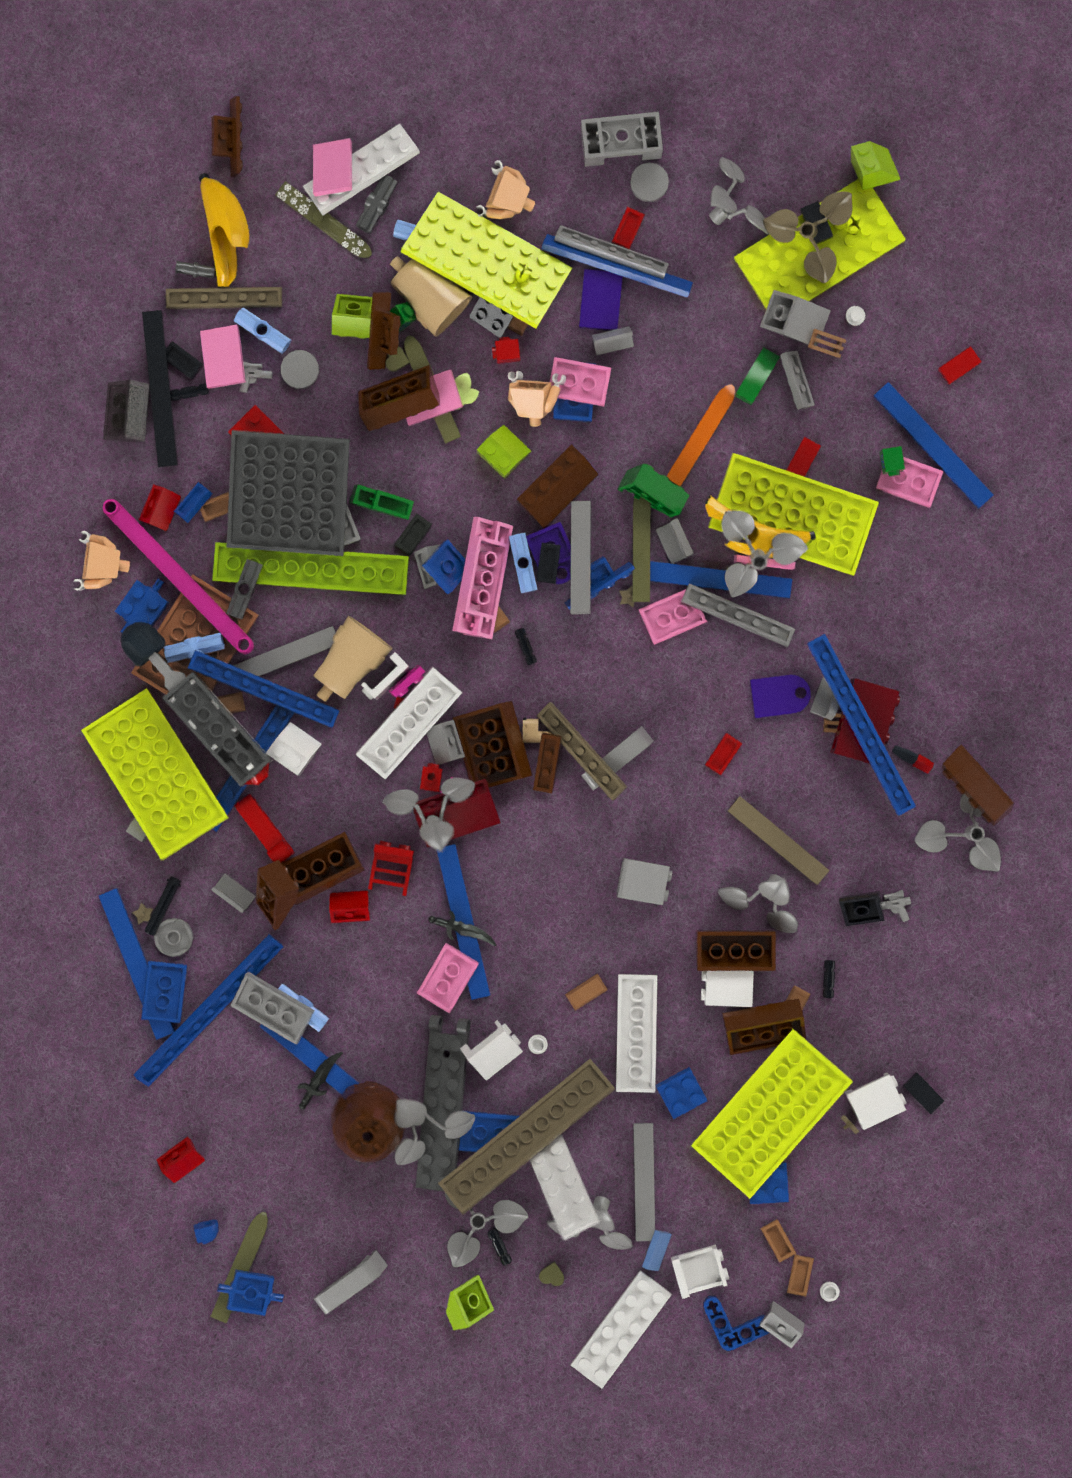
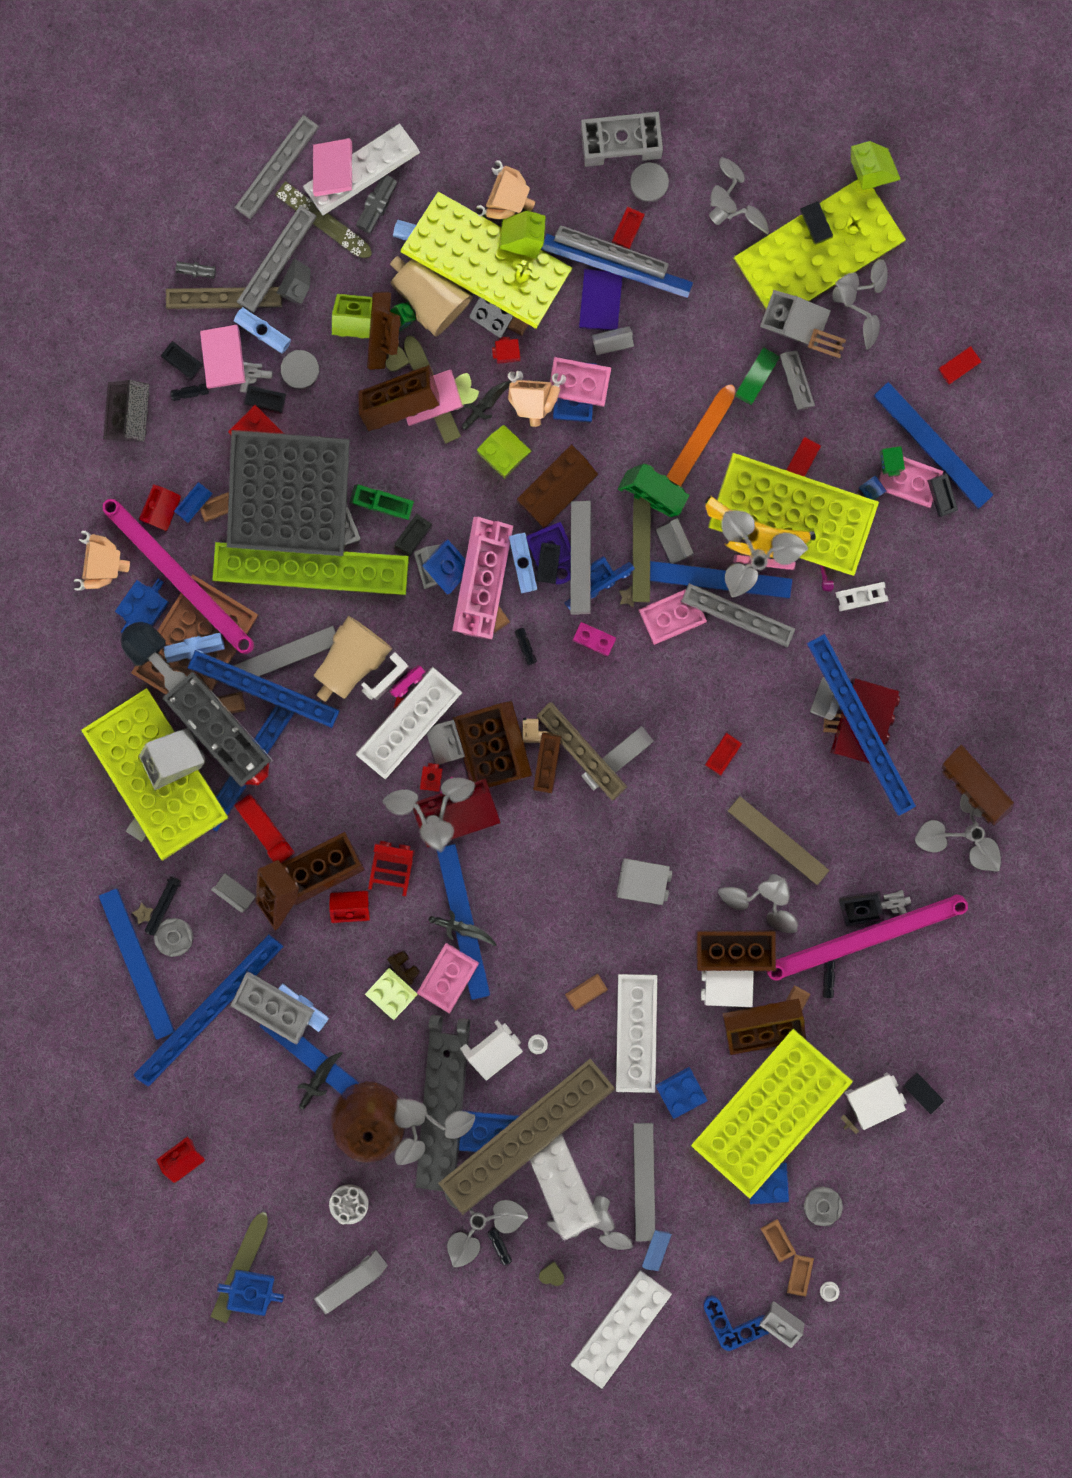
blue tile [141,961,187,1023] -> none
black tile [142,310,178,467] -> none
blue piece [193,1219,219,1245] -> none
yellow piece [199,173,249,288] -> none
reddish brown bracket [212,96,243,177] -> none
dark grey piece [226,559,263,619] -> none
white slope [266,722,322,776] -> none
lime slope [446,1274,494,1330] -> none
white panel [671,1245,729,1299] -> none
dark purple tile [750,675,811,718] -> none
dark tan plant [763,191,852,283] -> none
white plate [846,306,865,326] -> none
piece [892,745,934,774] -> none
none -> light grey slope [139,727,205,790]
none -> light grey tile [235,115,319,220]
none -> light grey tile [237,205,317,314]
none -> black tile [244,385,286,413]
none -> dark grey slope [277,259,311,304]
none -> white tile [329,1184,369,1224]
none -> yellowish green plate [365,968,418,1020]
none -> dark brown hips [386,950,421,986]
none -> pearl dark grey piece [461,380,512,430]
none -> lime slope [500,211,546,259]
none -> dark pink brick [573,622,616,657]
none -> dark pink piece [766,894,968,981]
none -> light grey tile [803,1186,843,1226]
none -> magenta hand [820,565,834,592]
none -> light grey plant [833,259,888,350]
none -> white plate [836,582,889,611]
none -> blue tile [859,475,886,500]
none -> black tile [927,474,958,517]

